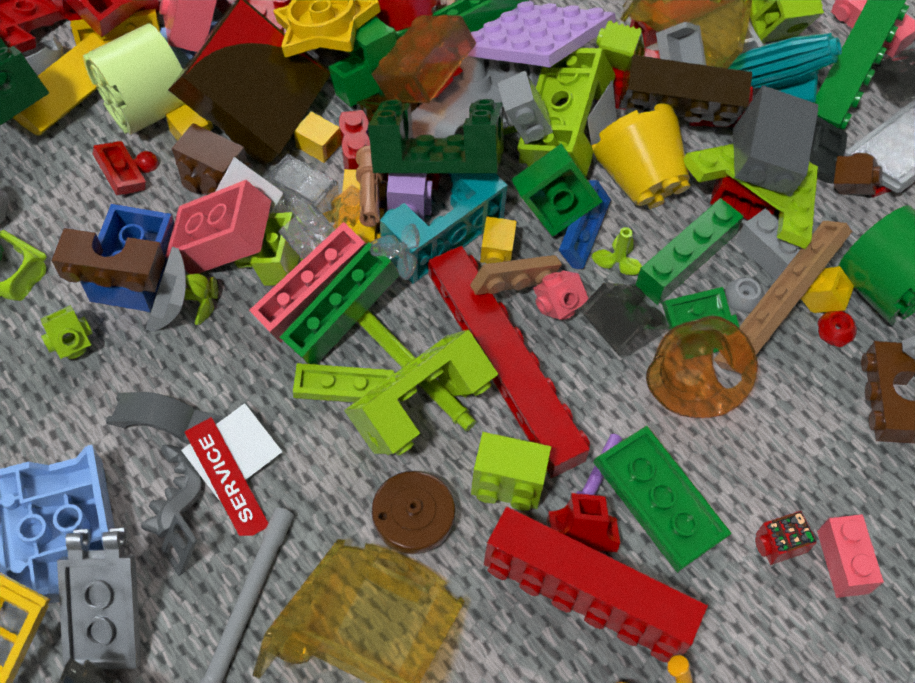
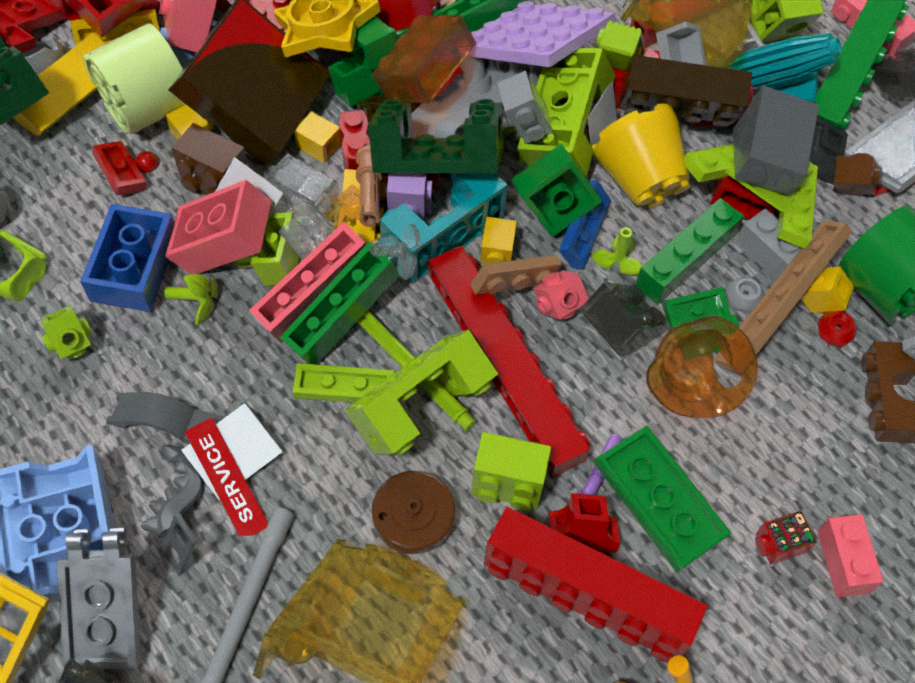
reddish brown arch [51,228,166,292] -> none
light grey brick [145,247,186,331] -> none

